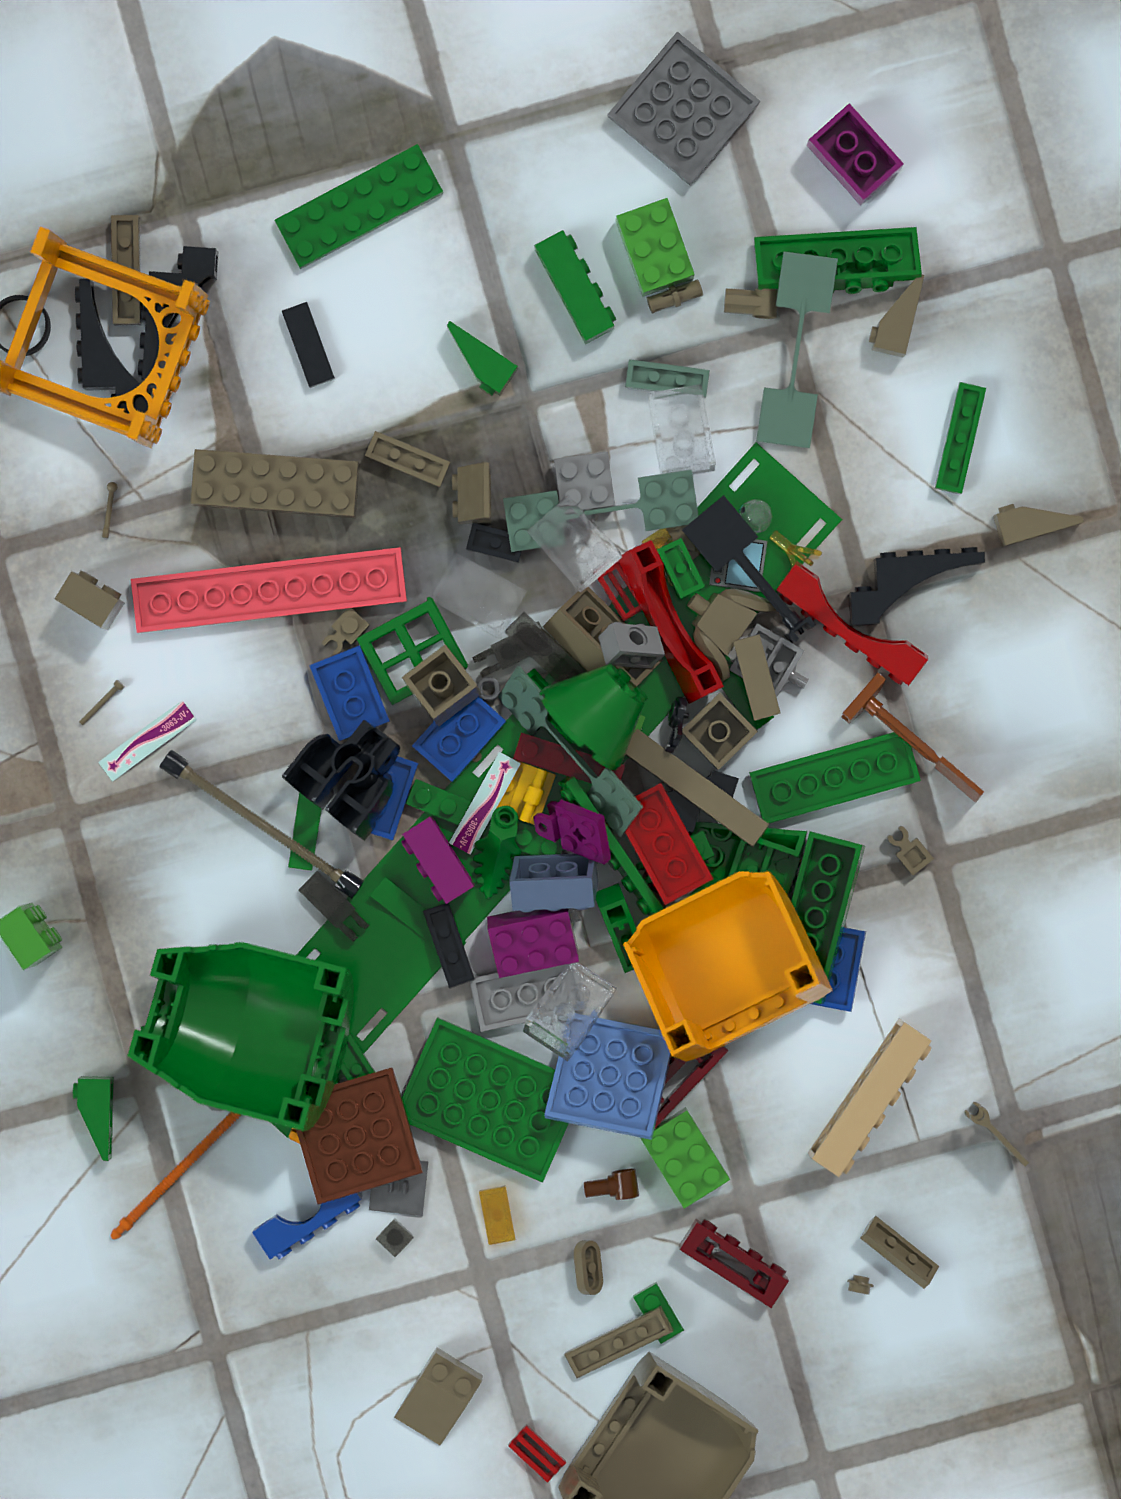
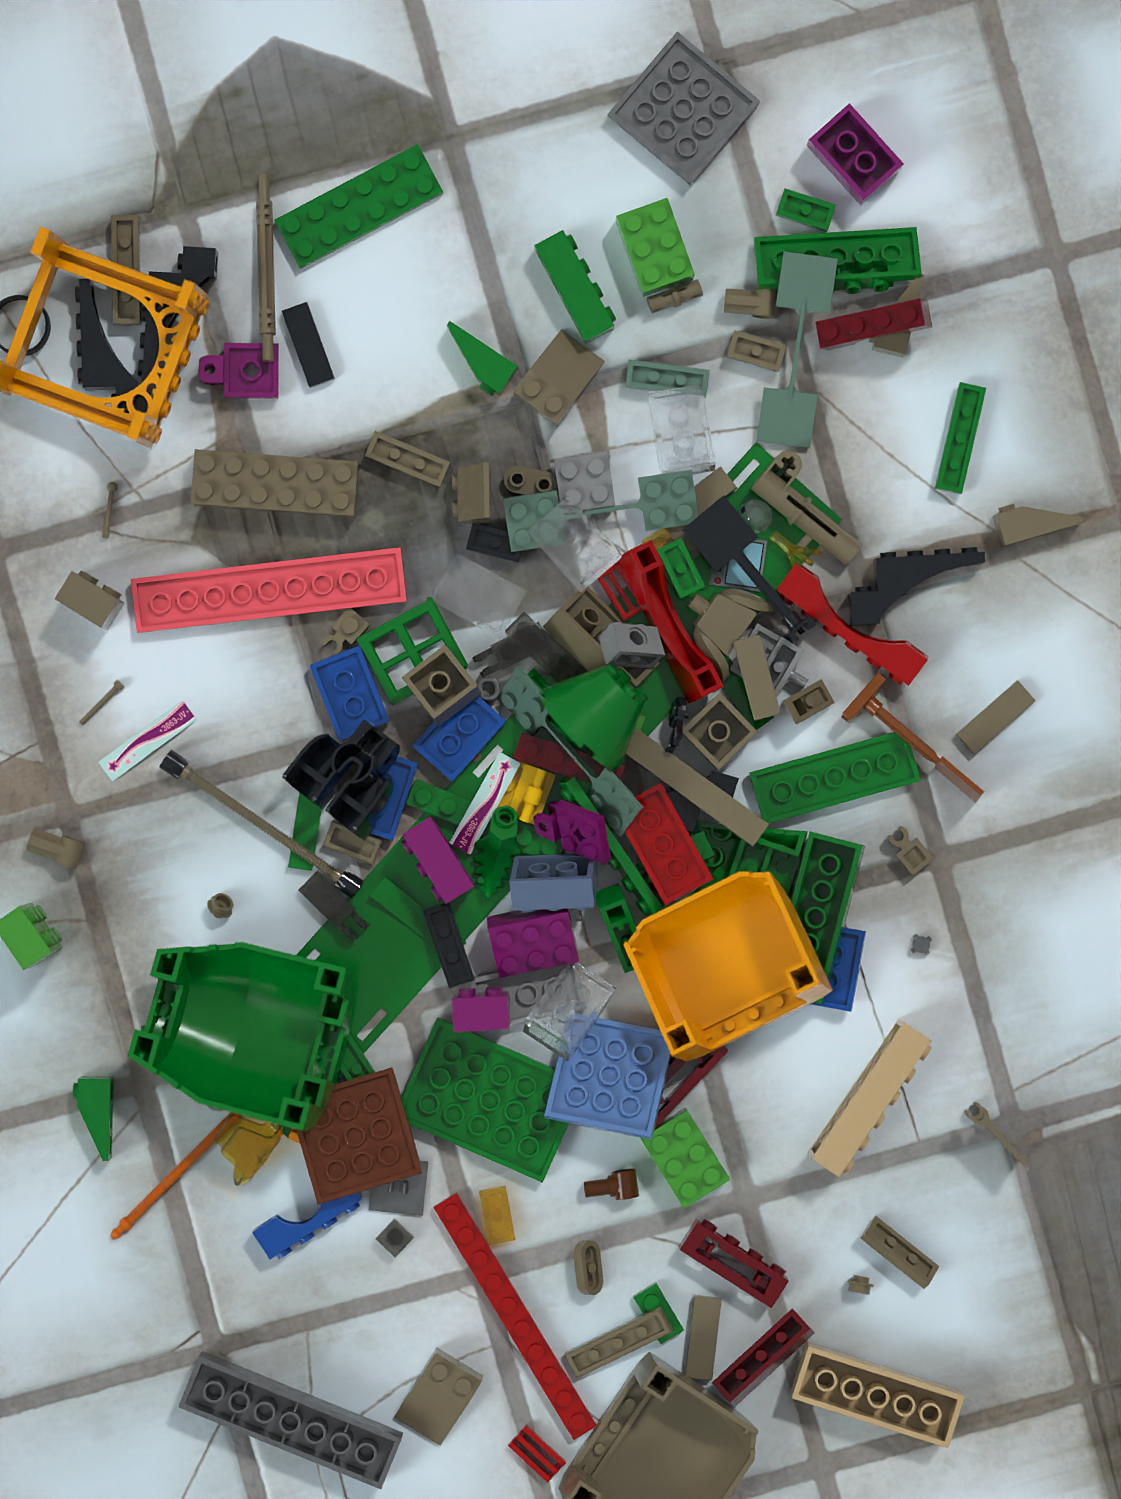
none -> dark tan piece [27,828,85,869]
none -> flat silver brick [178,1351,403,1489]
none -> magenta plate [199,343,279,399]
none -> dark tan plate [207,893,234,918]
none -> clear yellow piece [214,1114,283,1186]
none -> dark tan axle [256,174,276,362]
none -> dark tan tile [323,820,383,865]
none -> red plate [433,1192,597,1440]
none -> magenta brick [452,986,511,1032]
none -> dark tan plate [504,466,558,495]
none -> dark tan slope [513,329,605,427]
none -> dark tan tile [685,1295,722,1380]
none -> dark tan tile [694,466,737,516]
none -> dark red brick [712,1309,815,1406]
none -> dark tan plate [727,330,787,372]
none -> dark tan piece [751,450,863,565]
none -> green plate [776,188,836,232]
none -> dark tan slope [783,679,835,725]
none -> tan brick [790,1341,965,1448]
none -> dark red arch [815,298,932,350]
none -> flat silver piece [910,934,932,955]
none -> dark tan tile [956,680,1036,754]

